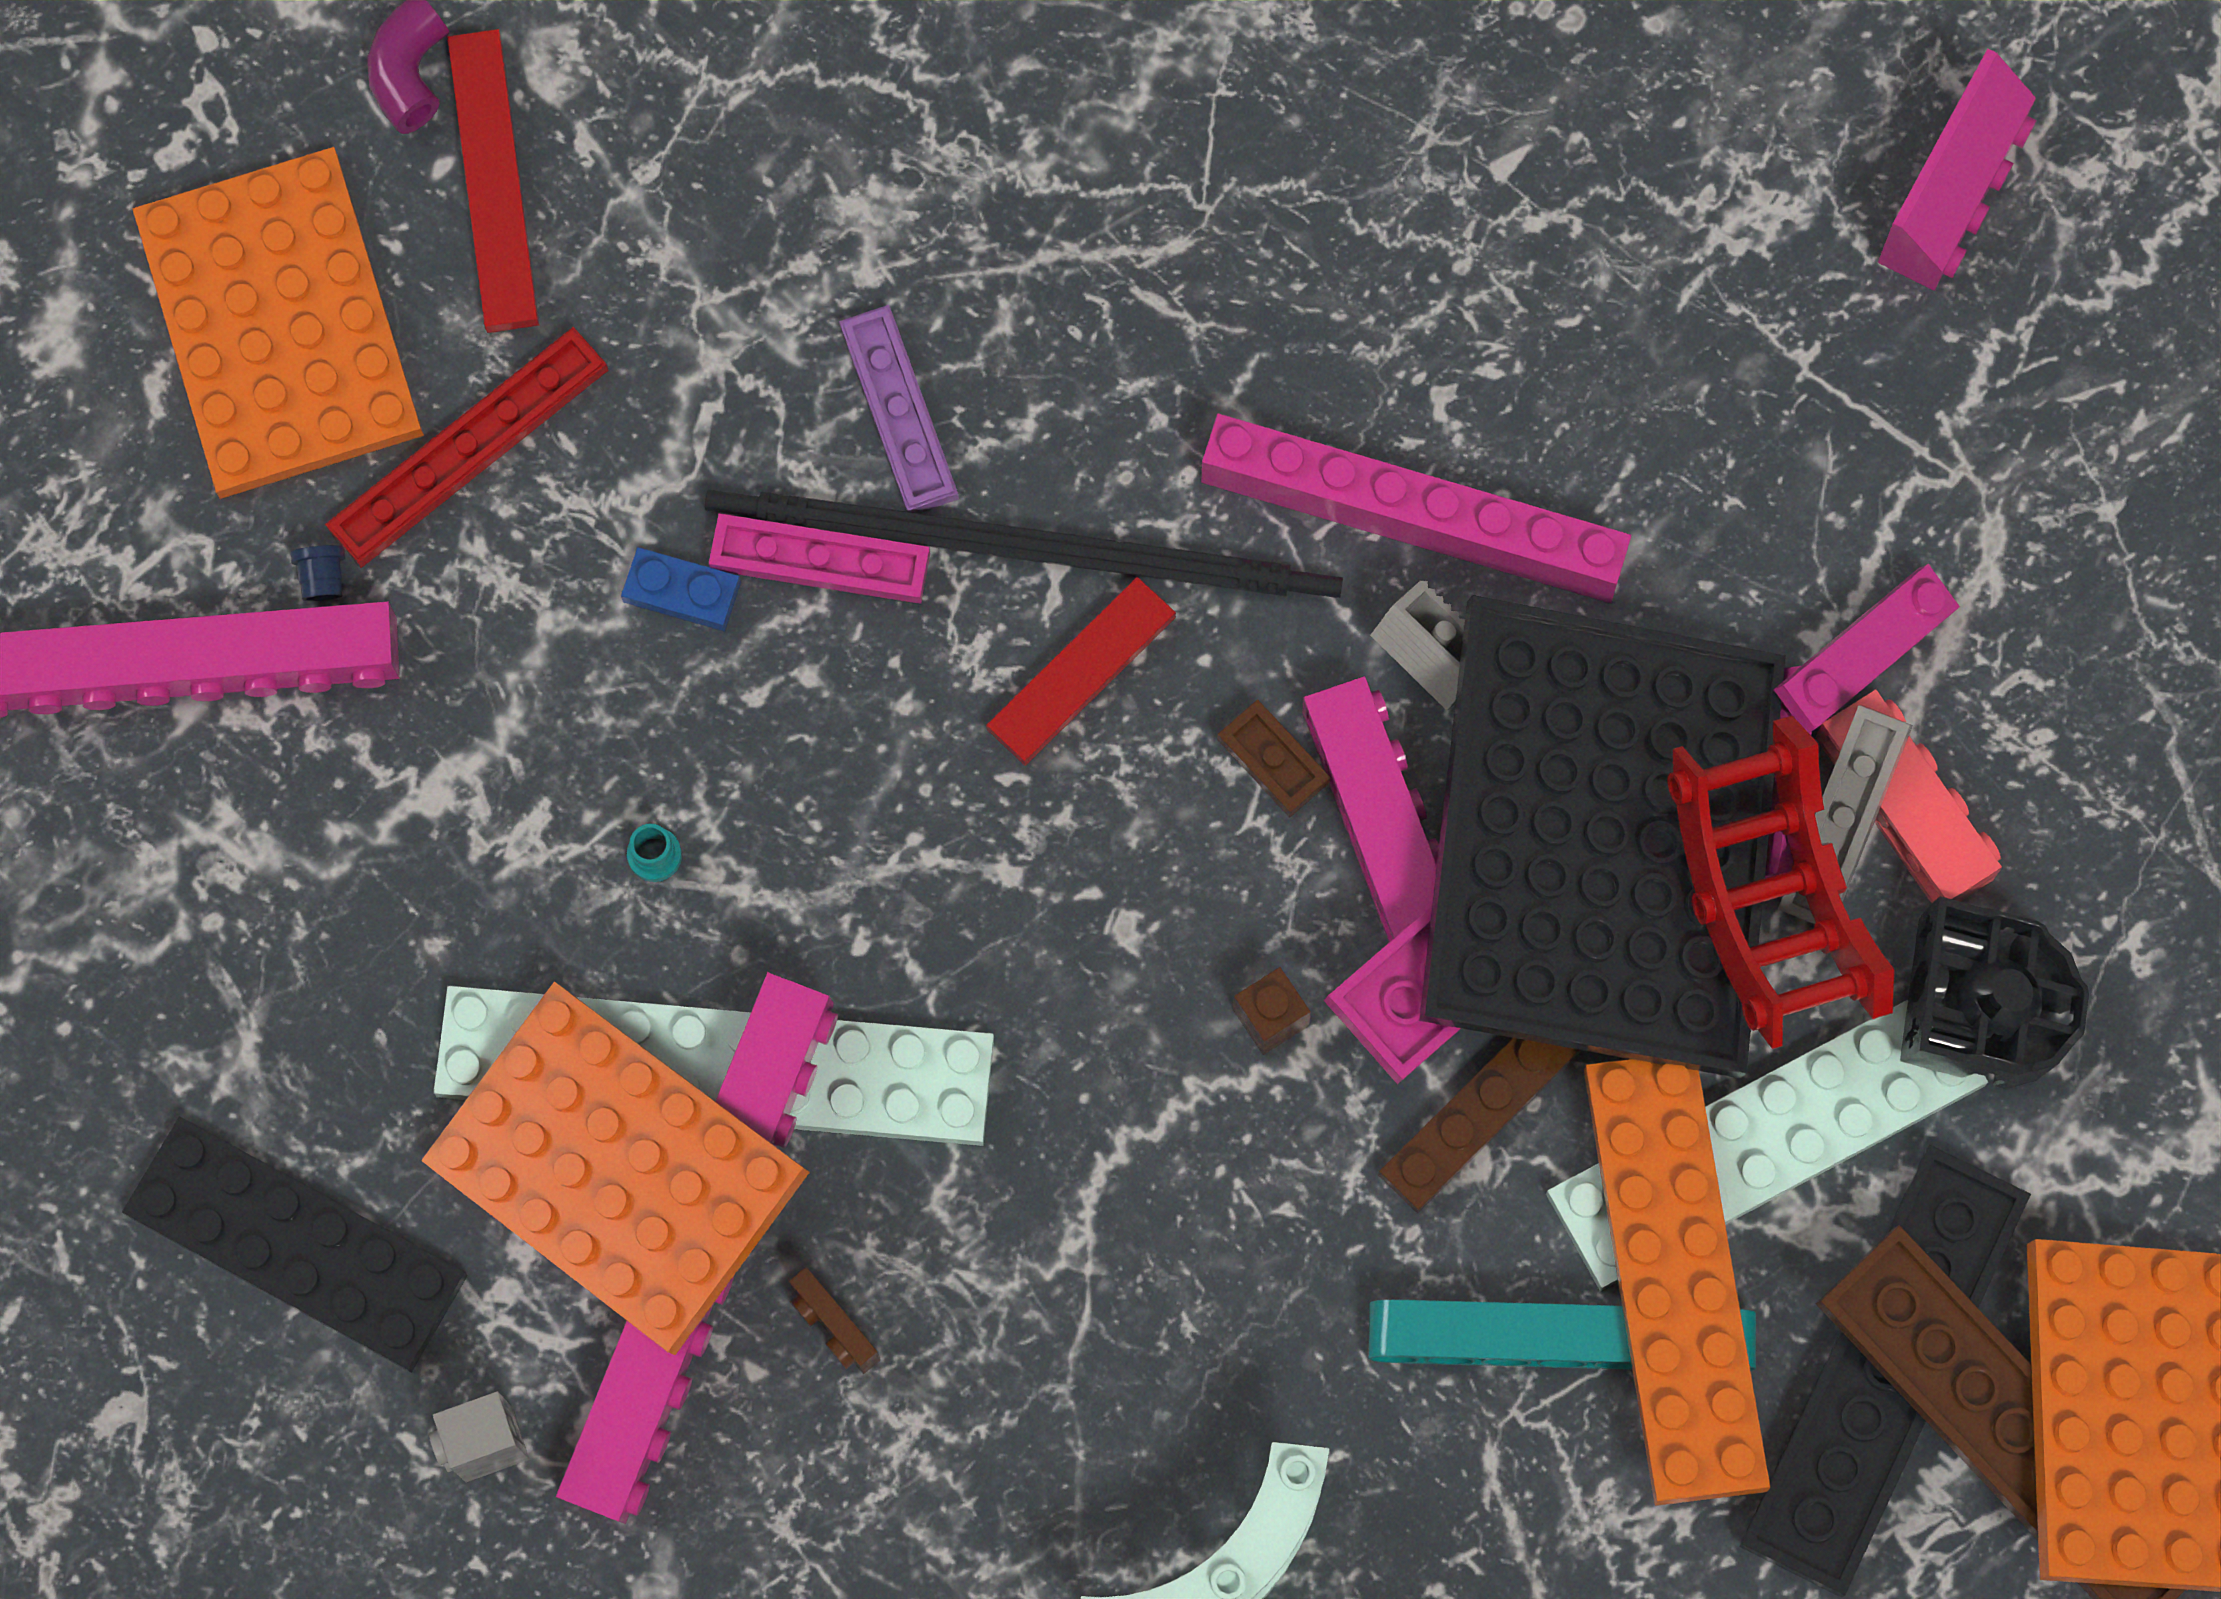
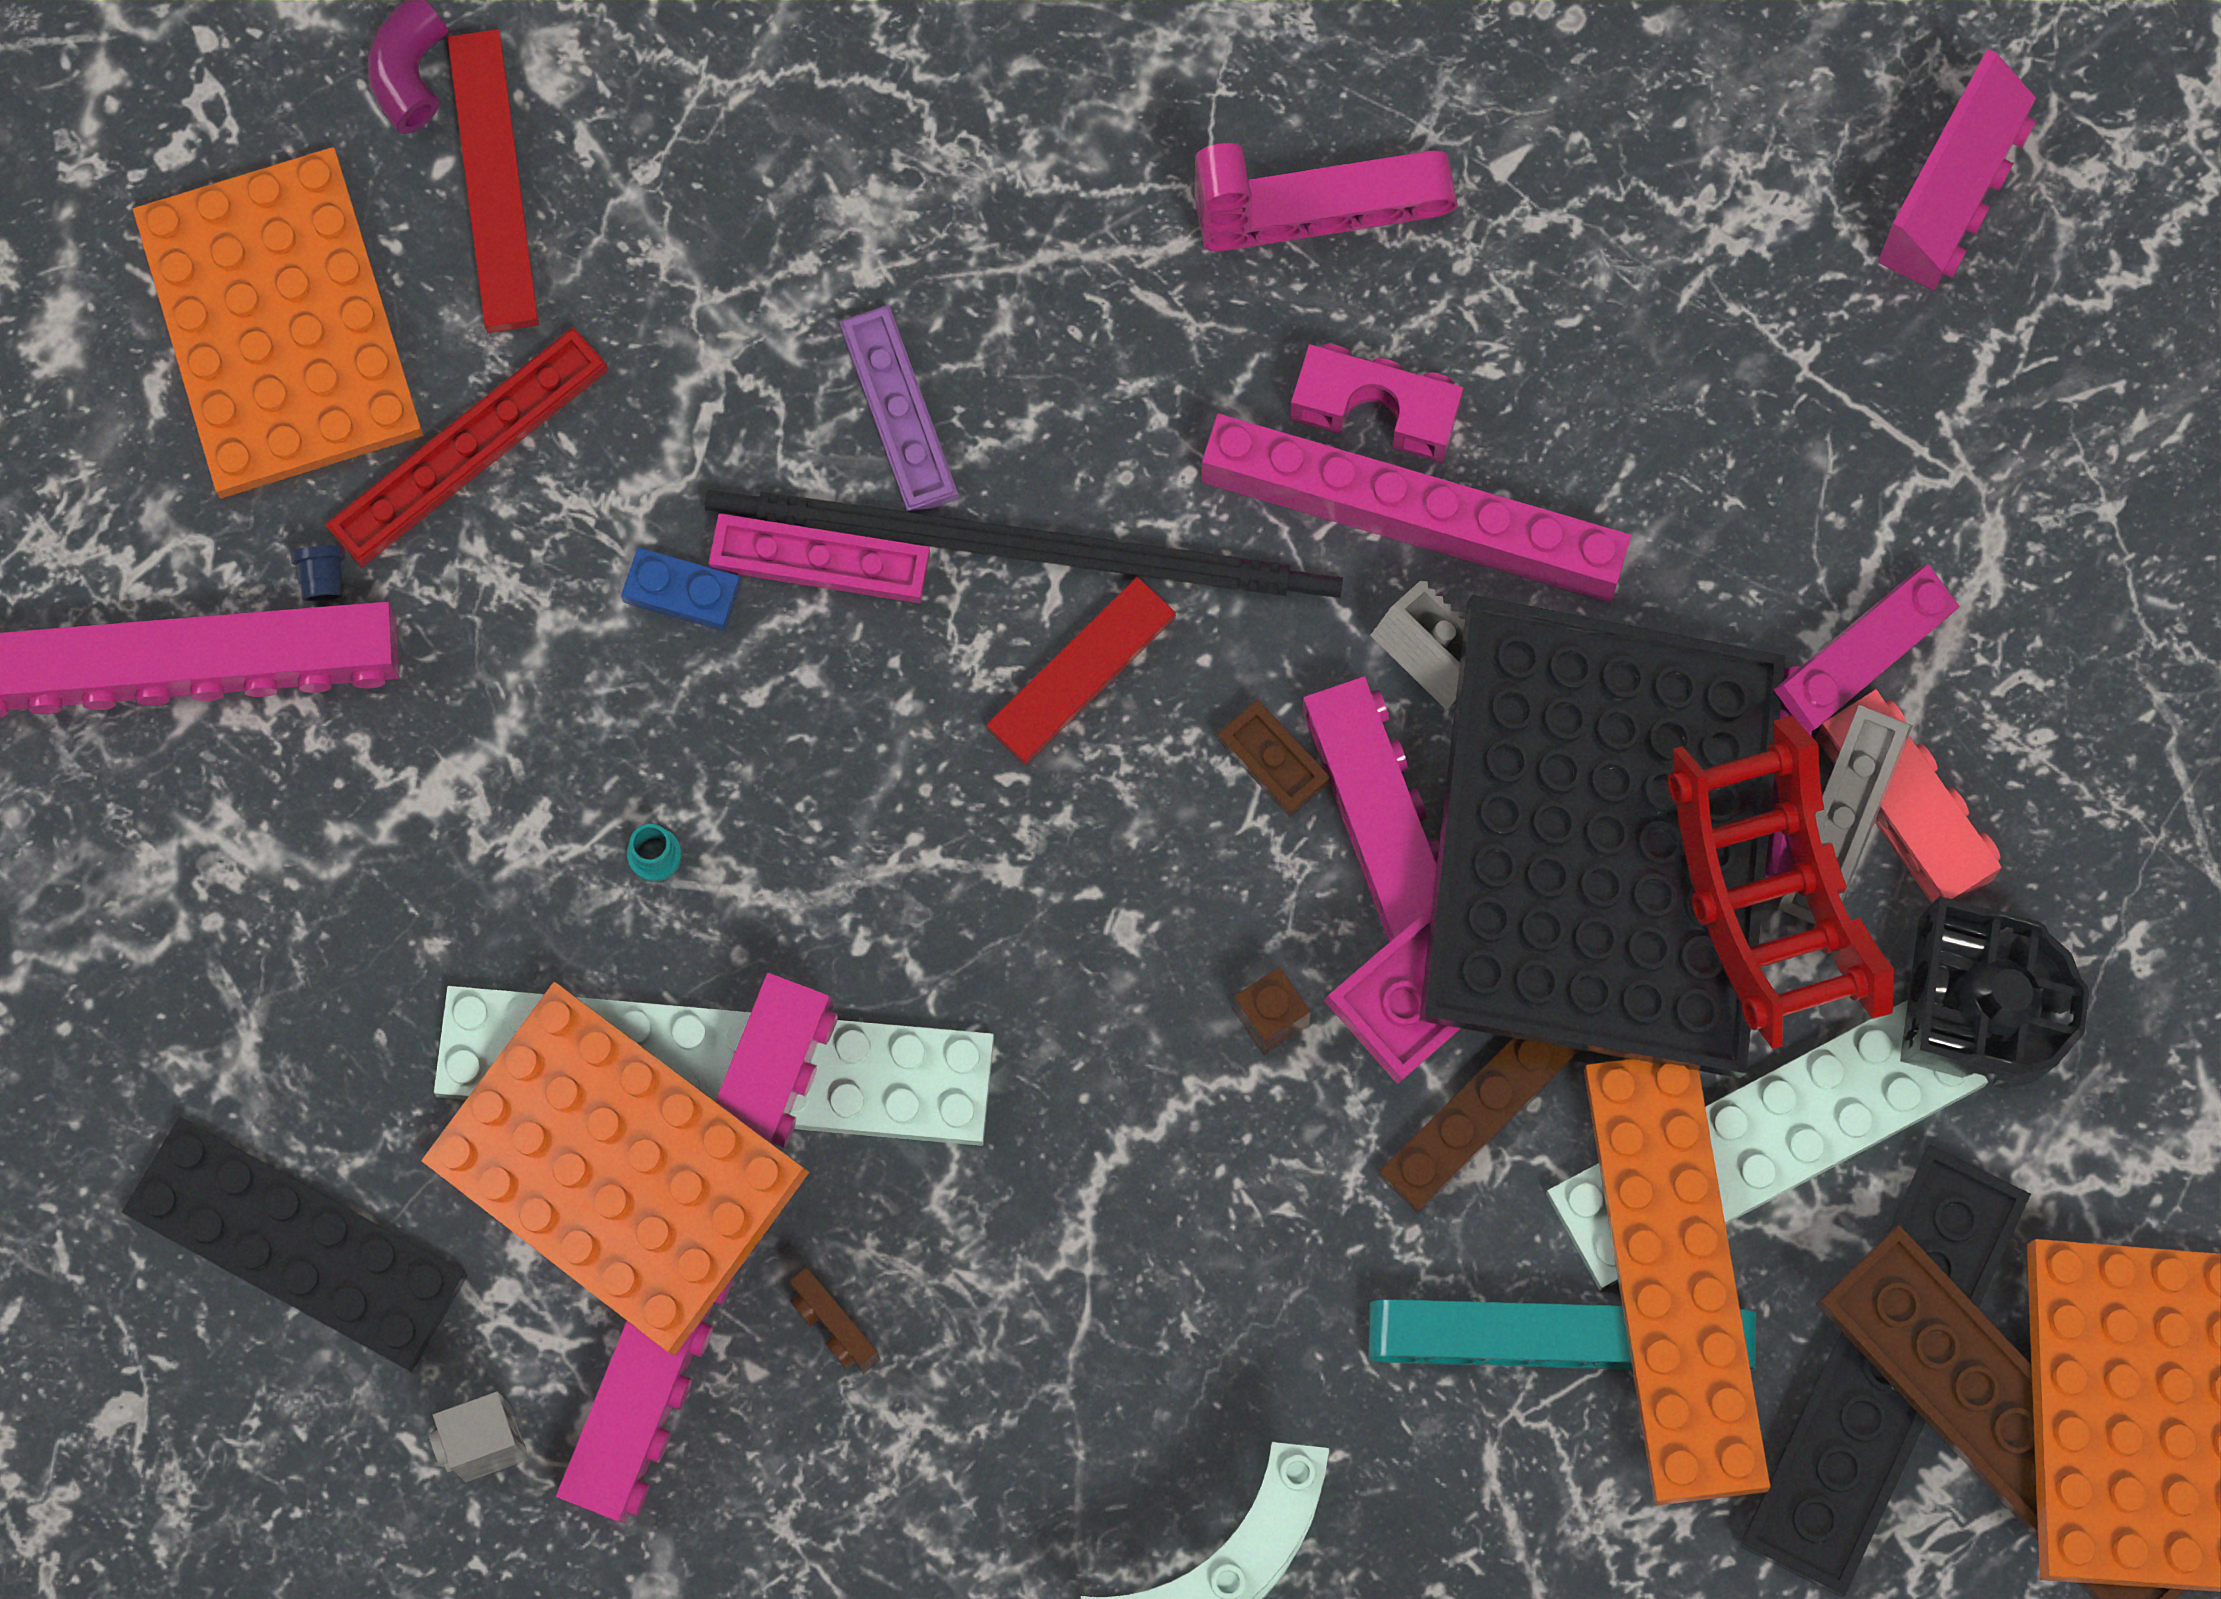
none -> dark pink beam [1195,143,1458,252]
none -> dark pink arch [1290,344,1464,463]

